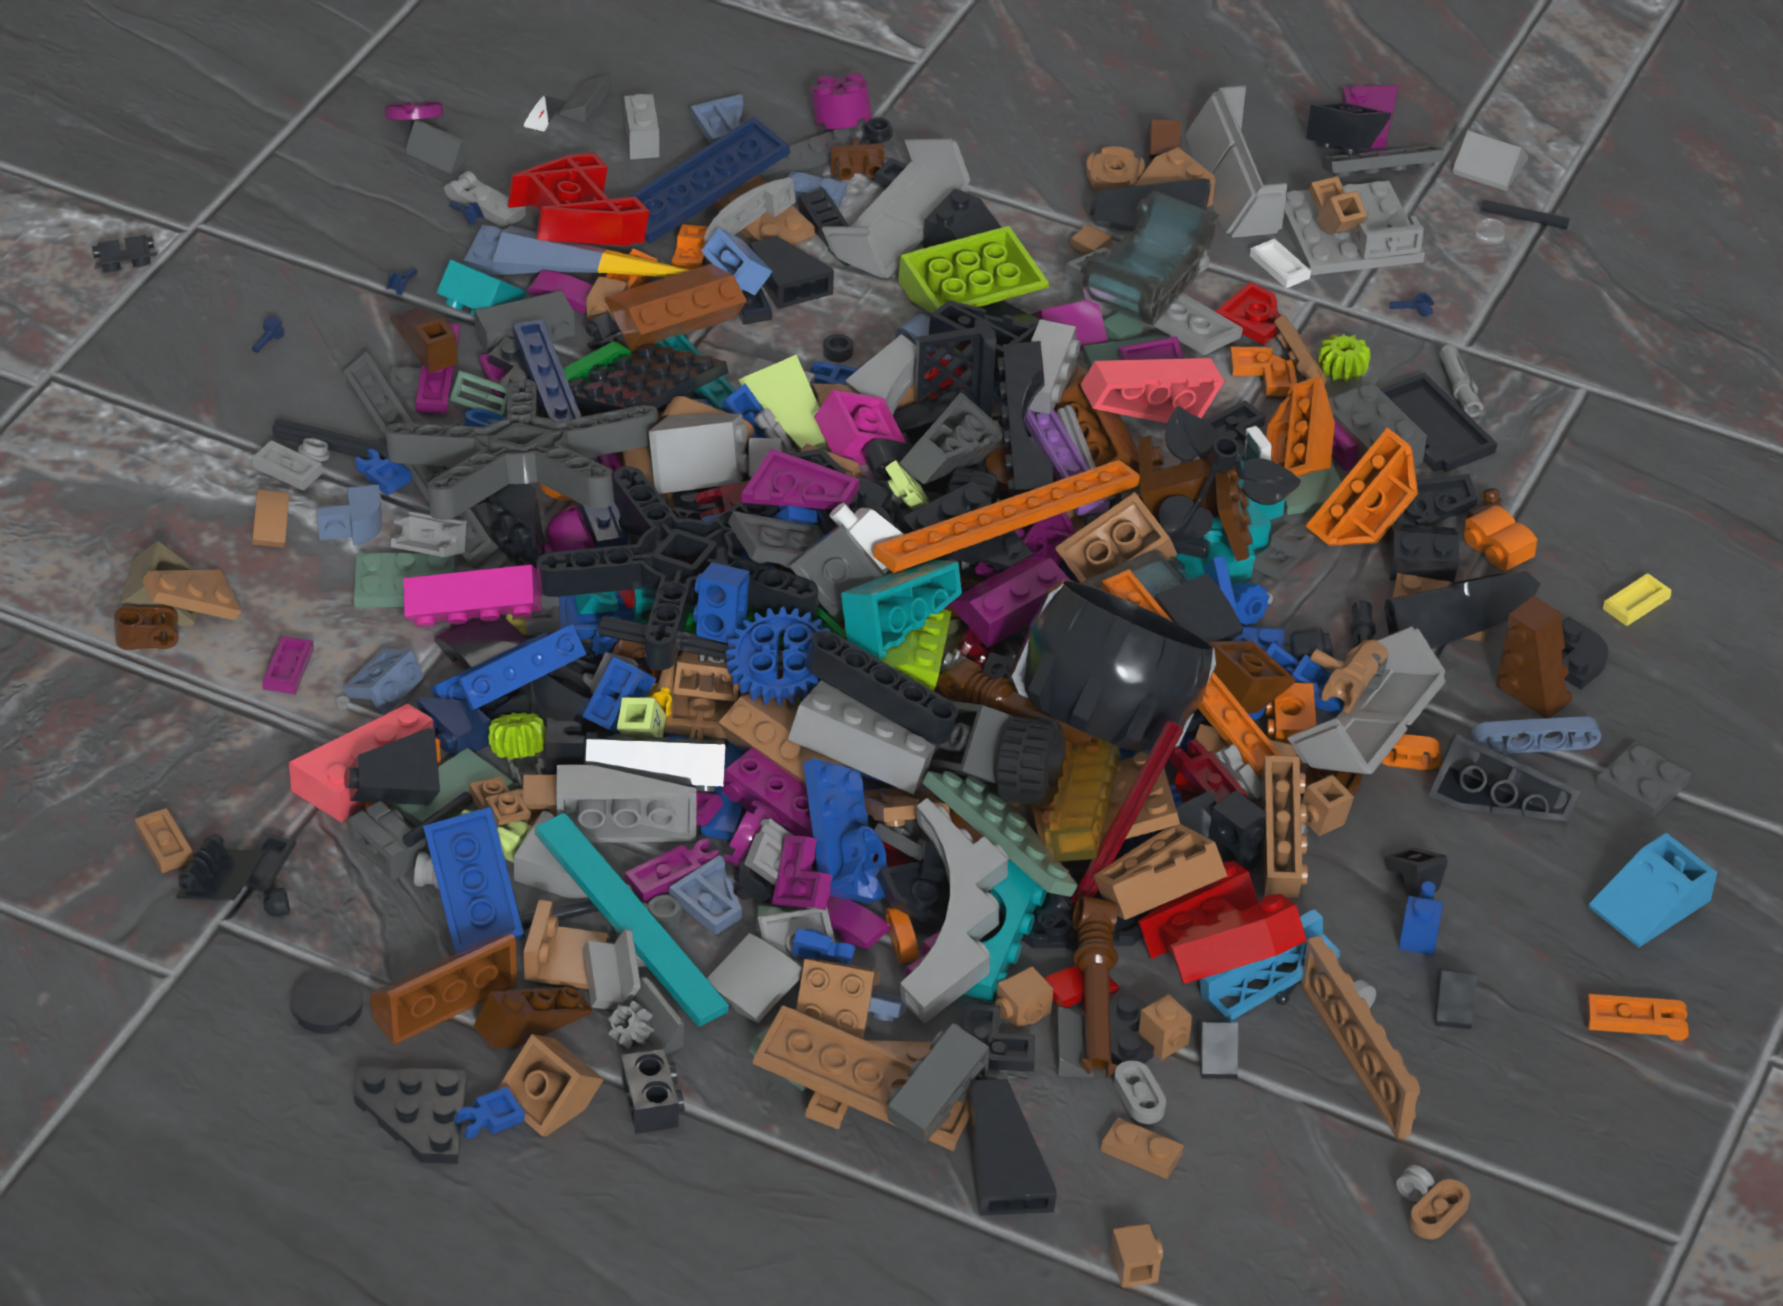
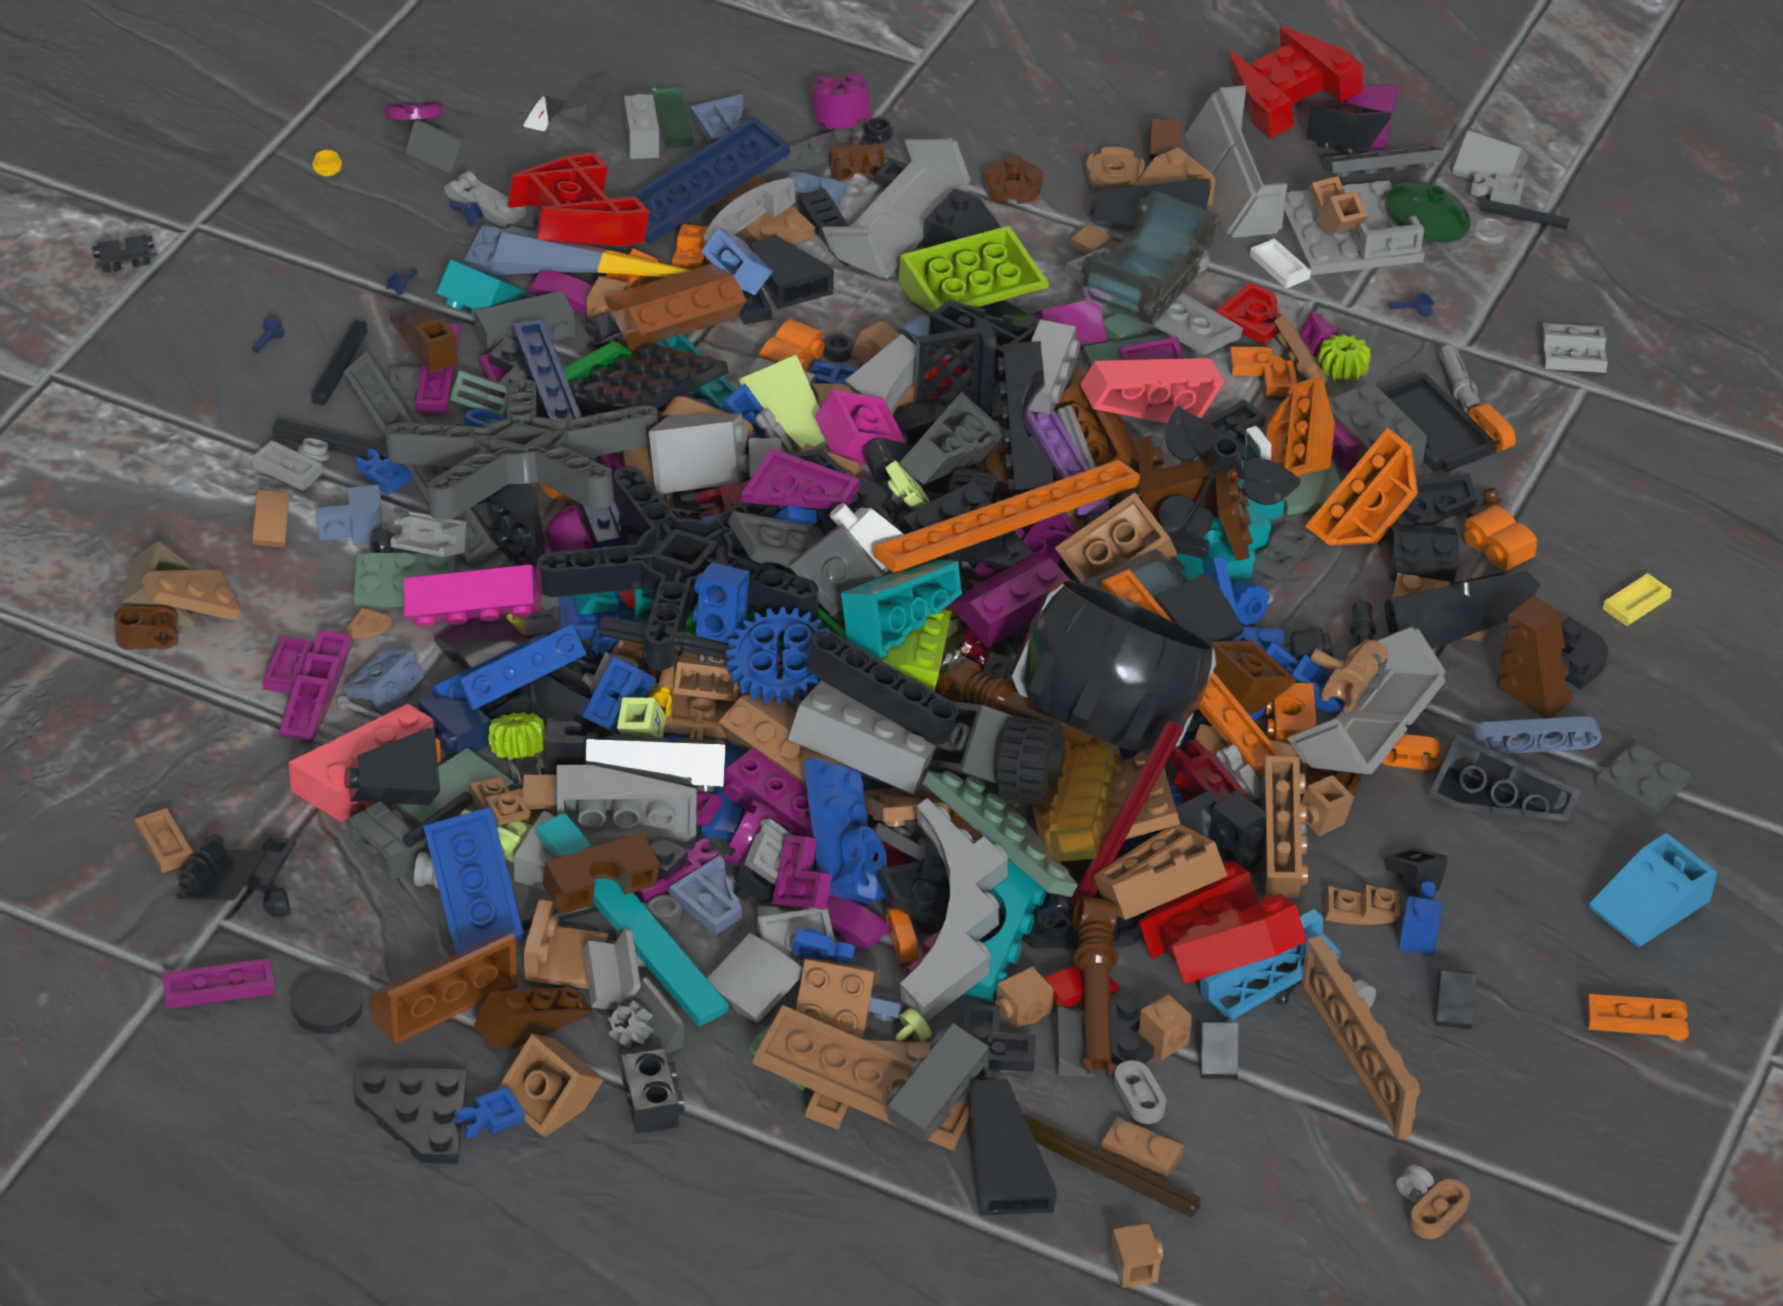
none -> magenta plate [162,958,275,1009]
none -> magenta slope [279,630,353,741]
none -> black axle [311,320,368,406]
none -> yellow plate [312,150,342,177]
none -> medium nougat tile [346,607,392,638]
none -> black hinge [369,530,395,553]
none -> reddish brown arch [542,832,660,915]
none -> black plate [650,836,688,881]
none -> clear green tile [651,85,694,148]
none -> orange brick [759,319,825,371]
none -> medium nougat brick [851,321,901,366]
none -> yellowish green tile [895,1008,932,1042]
none -> reddish brown plate [984,155,1043,204]
none -> dark brown axle [1023,1113,1201,1217]
none -> red wedge [1229,25,1364,139]
none -> magenta tile [1299,313,1339,357]
none -> medium nougat slope [1324,884,1400,925]
none -> dark green dish [1385,181,1471,242]
none -> orange beam [1468,403,1516,452]
none -> light grey plate [1471,173,1525,206]
none -> light grey slope [1542,323,1608,373]

